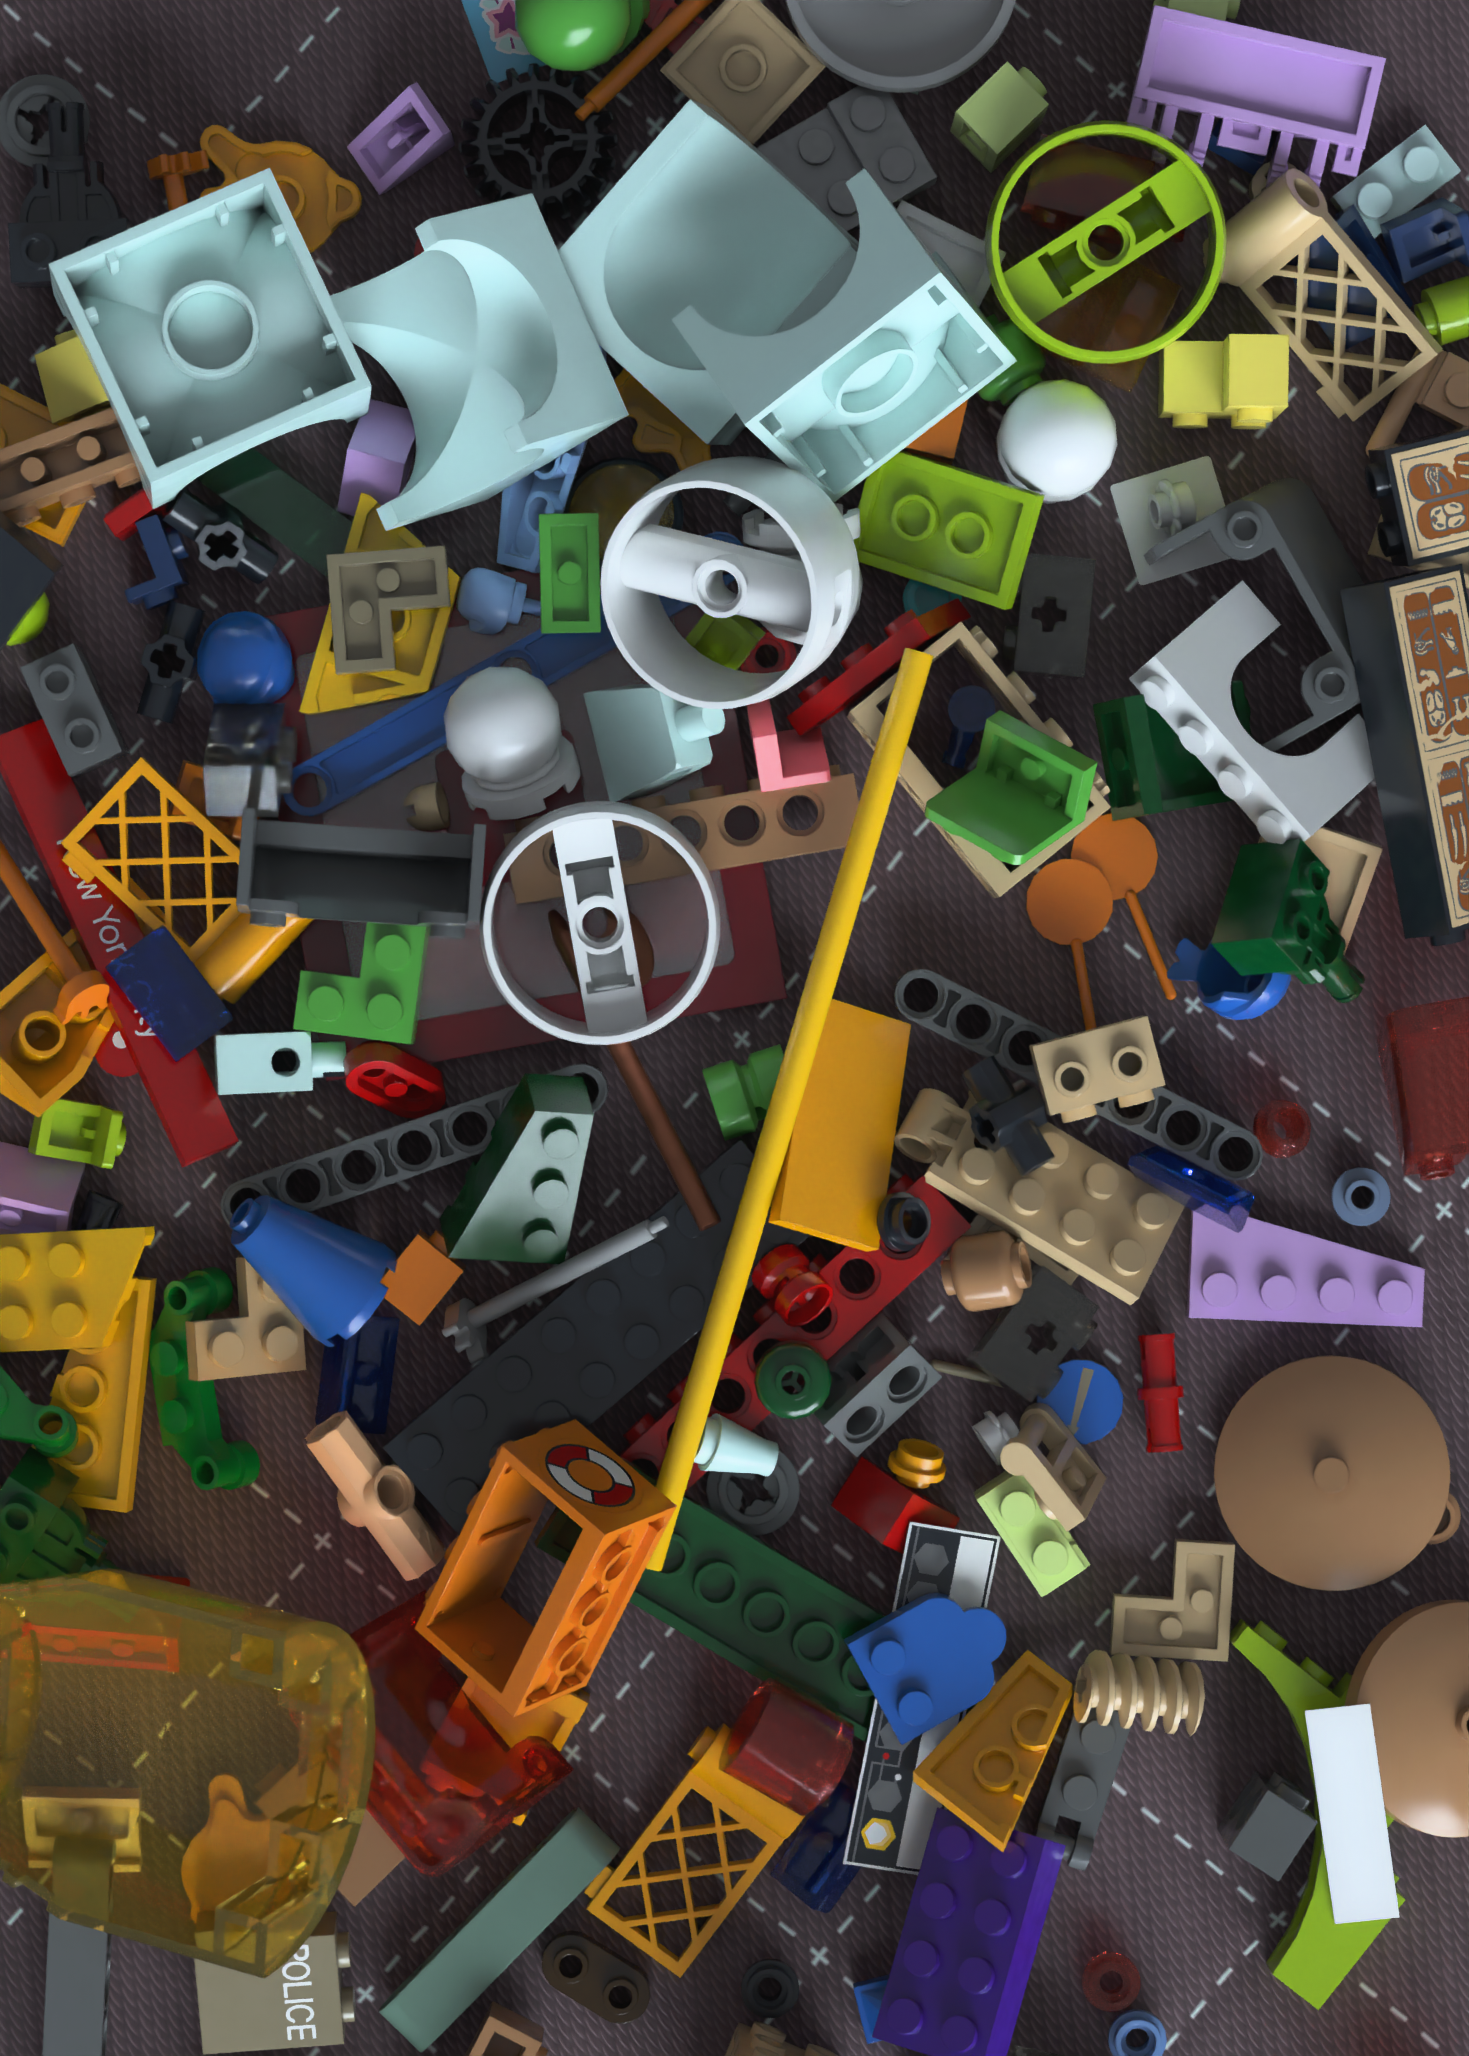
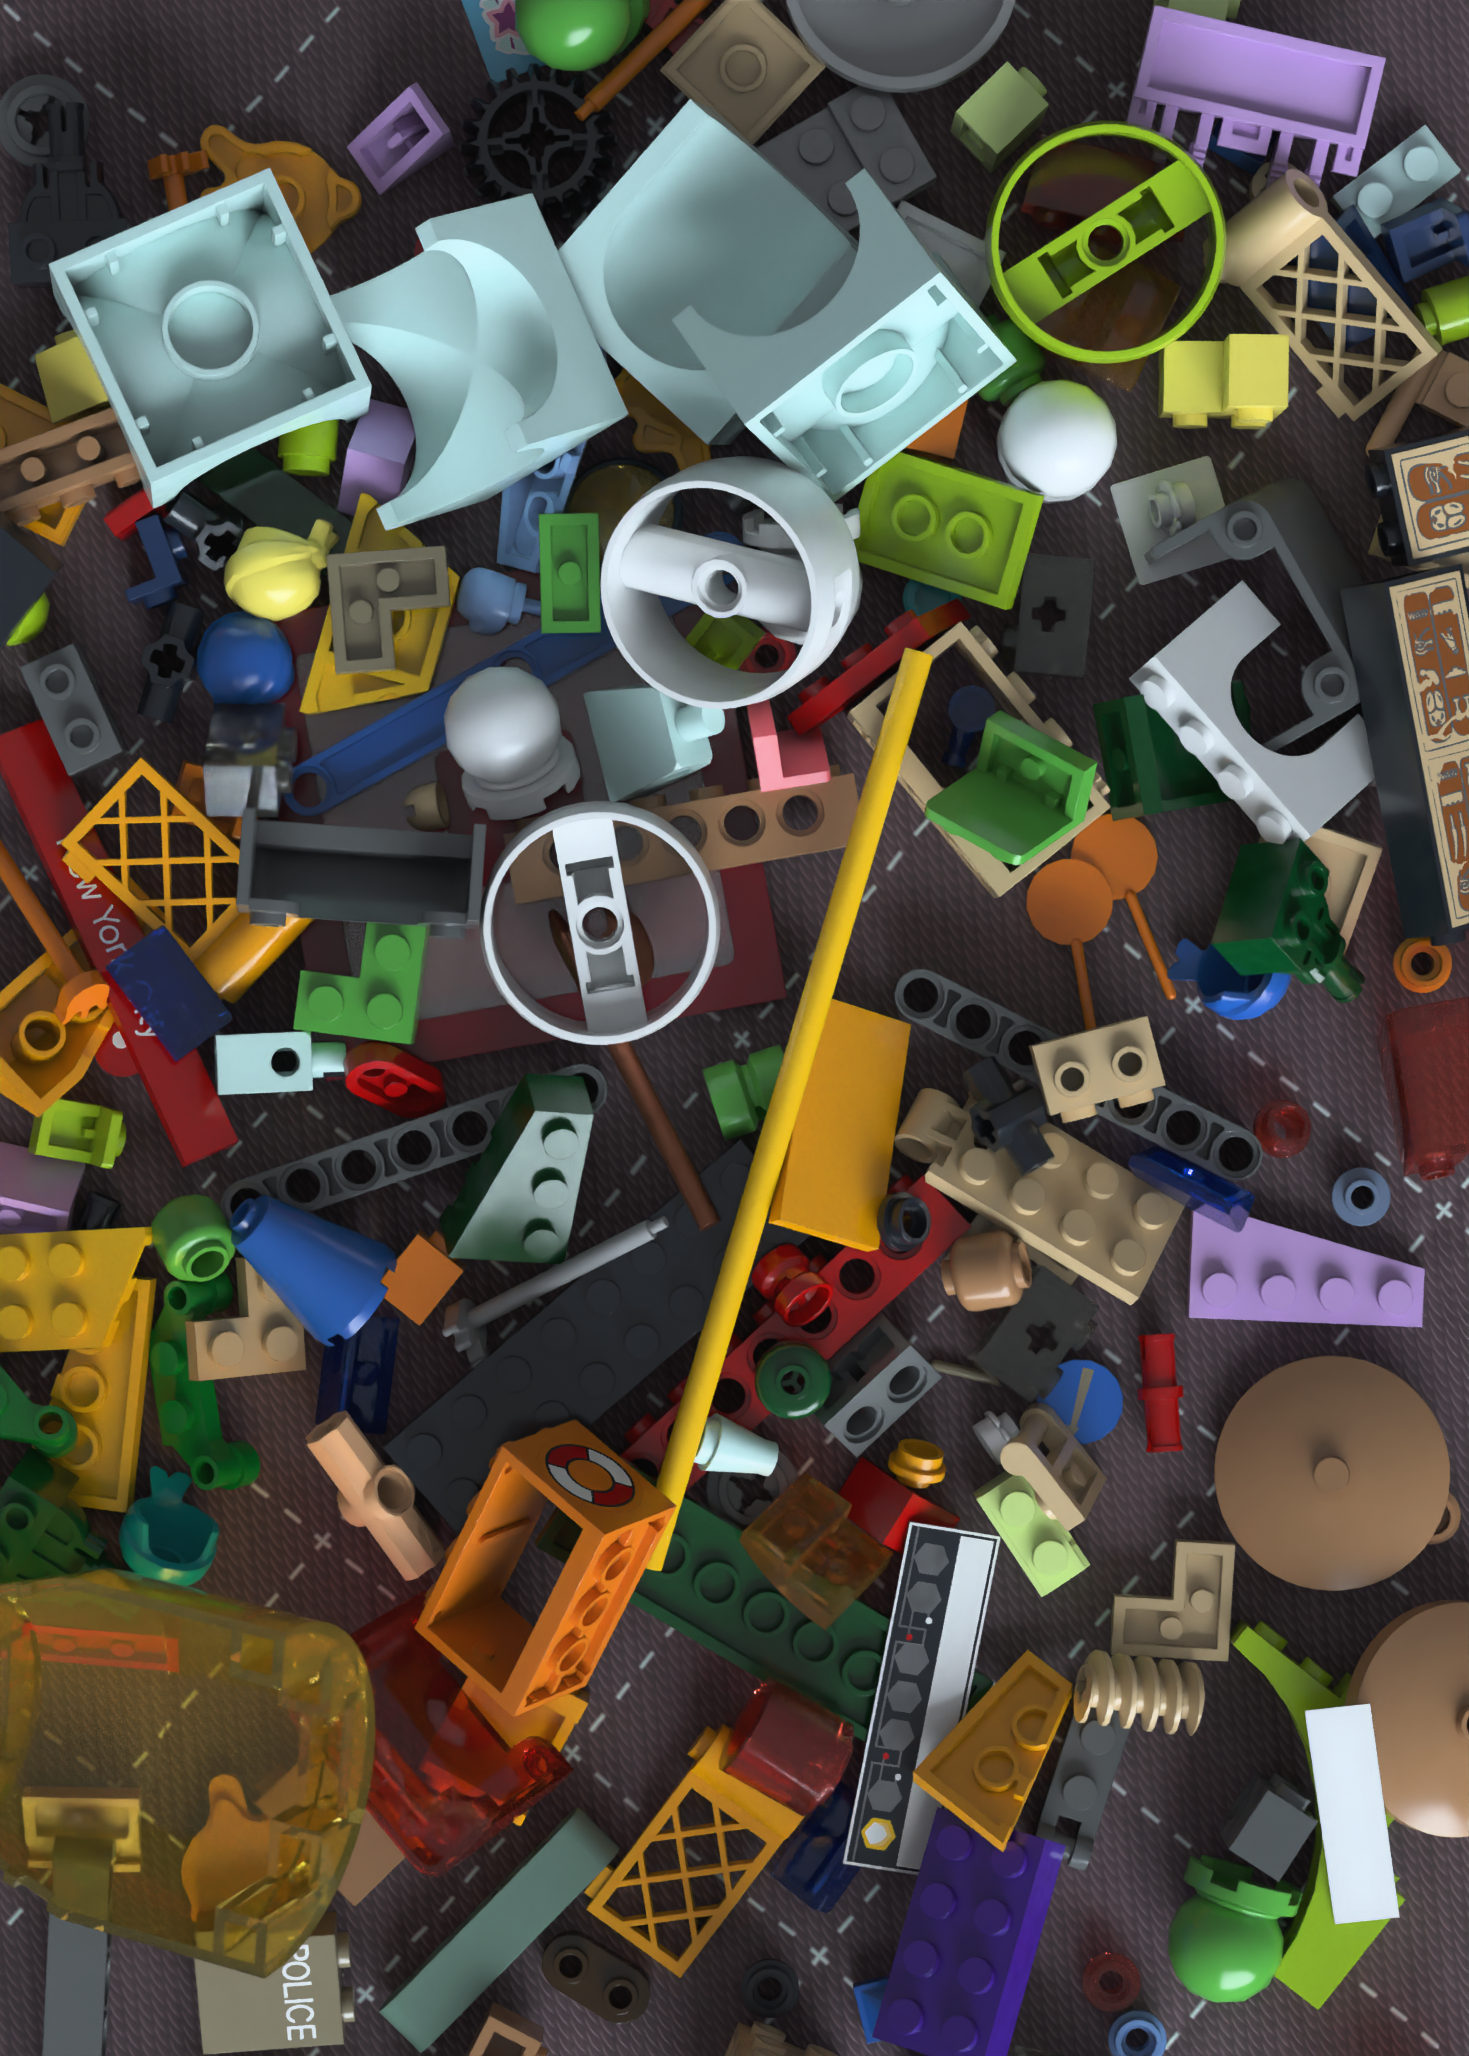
blue plate [844,1593,1006,1745] -> none
none -> teal hat [119,1466,220,1589]
none -> bright green head [151,1194,236,1282]
none -> light yellow hat [224,519,340,621]
none -> lime brick [278,419,339,477]
none -> clear orange slope [739,1472,893,1630]
none -> bright green tile [1167,1855,1303,2003]
none -> light orange plate [1392,937,1452,993]

